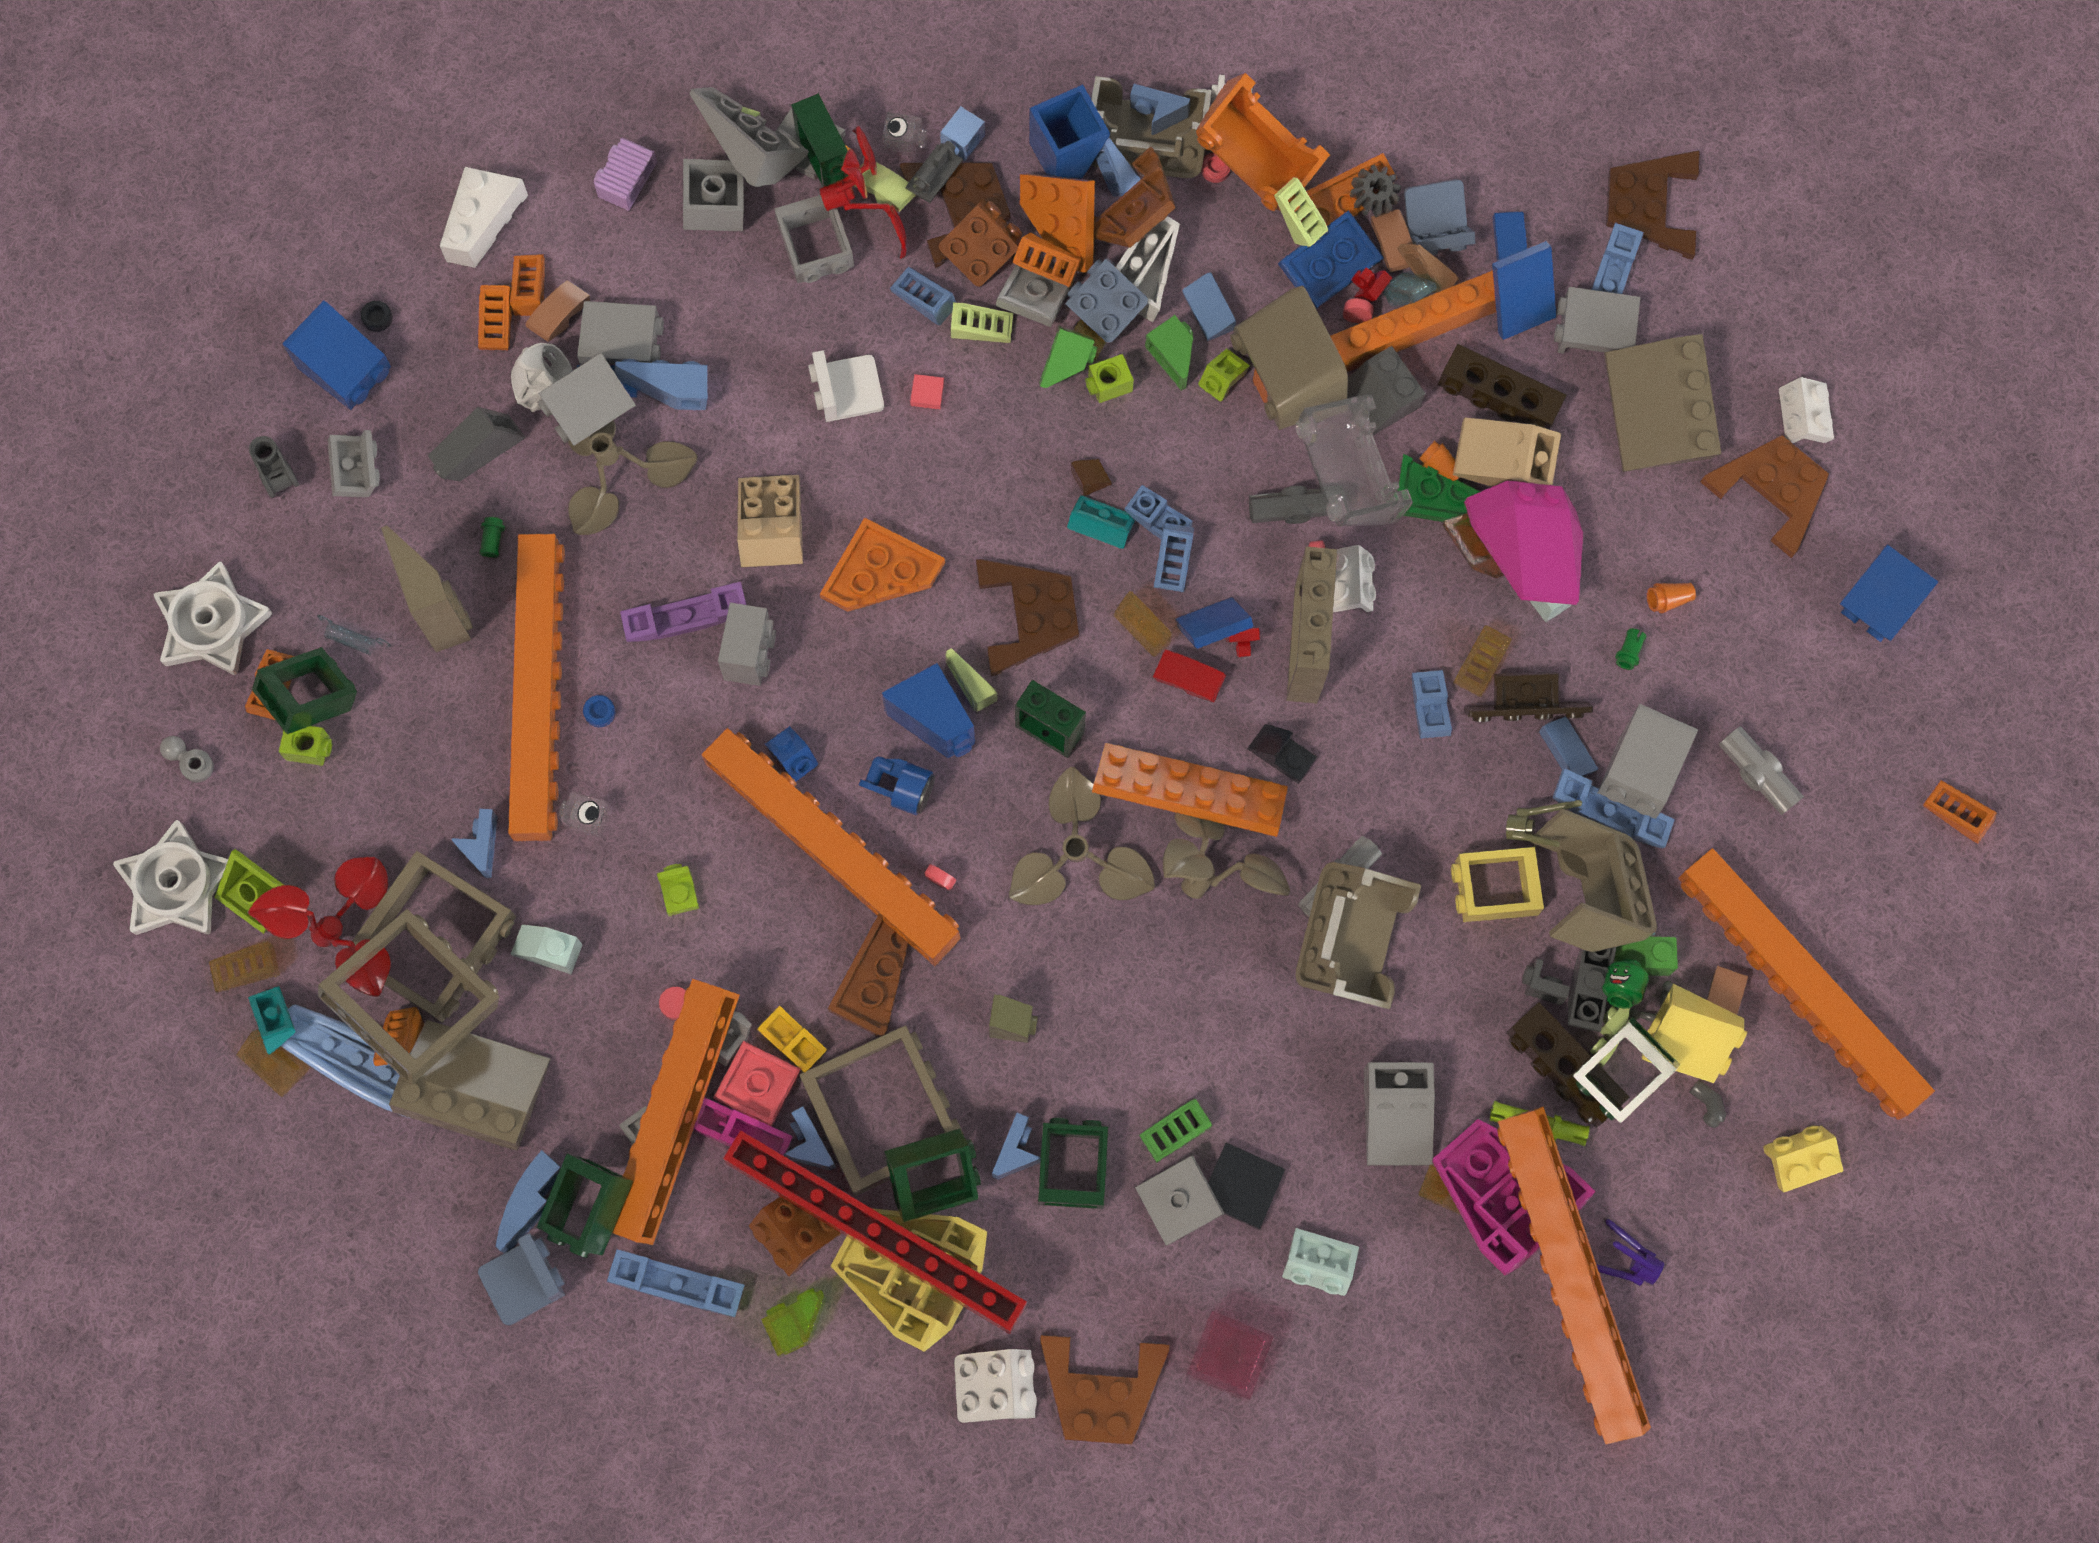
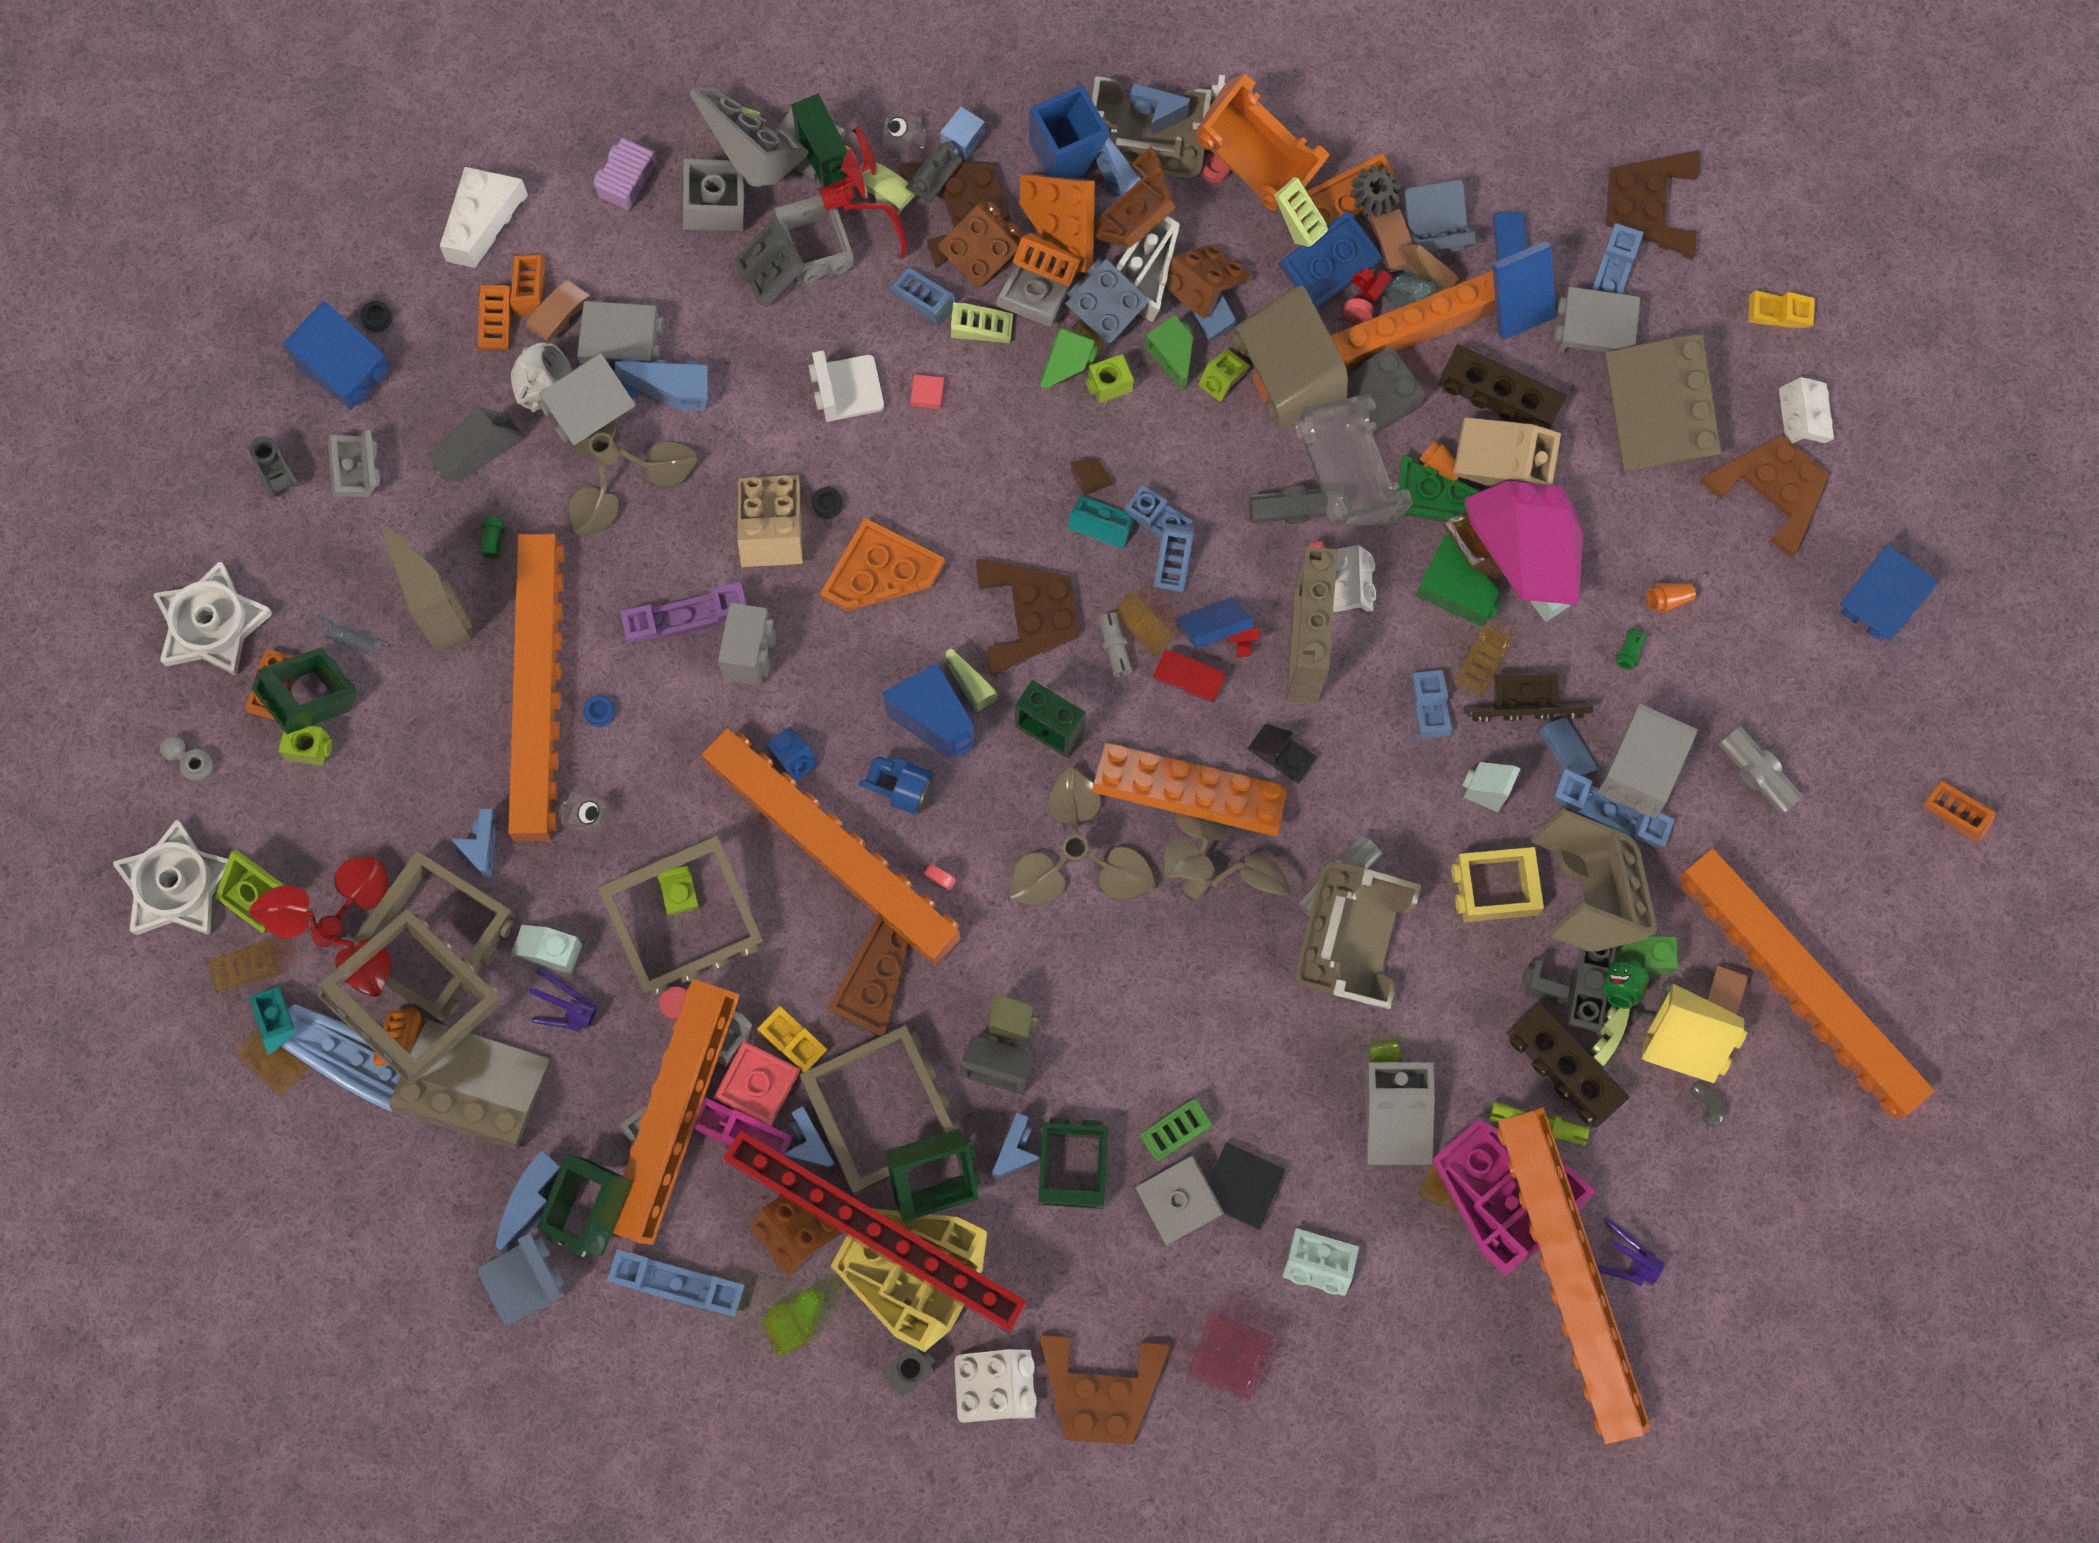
olive plant [1506,800,1582,847] -> none
window [1573,1017,1680,1123] -> none
light yellow bracket [1763,1126,1843,1192] -> none
none -> dark purple plant [529,967,598,1032]
none -> dark tan window [597,835,763,996]
none -> dark grey slope [734,219,805,308]
none -> black tile [812,487,843,519]
none -> dark grey brick [881,1346,935,1398]
none -> dark grey slope [960,1033,1034,1095]
none -> light grey pin [1098,613,1133,677]
none -> dark orange bracket [1164,245,1250,319]
none -> clear neon green hinge [1368,1040,1402,1062]
none -> green slope [1415,534,1500,627]
none -> light aqua slope [1462,762,1521,812]
none -> yellow slope [1748,290,1815,328]

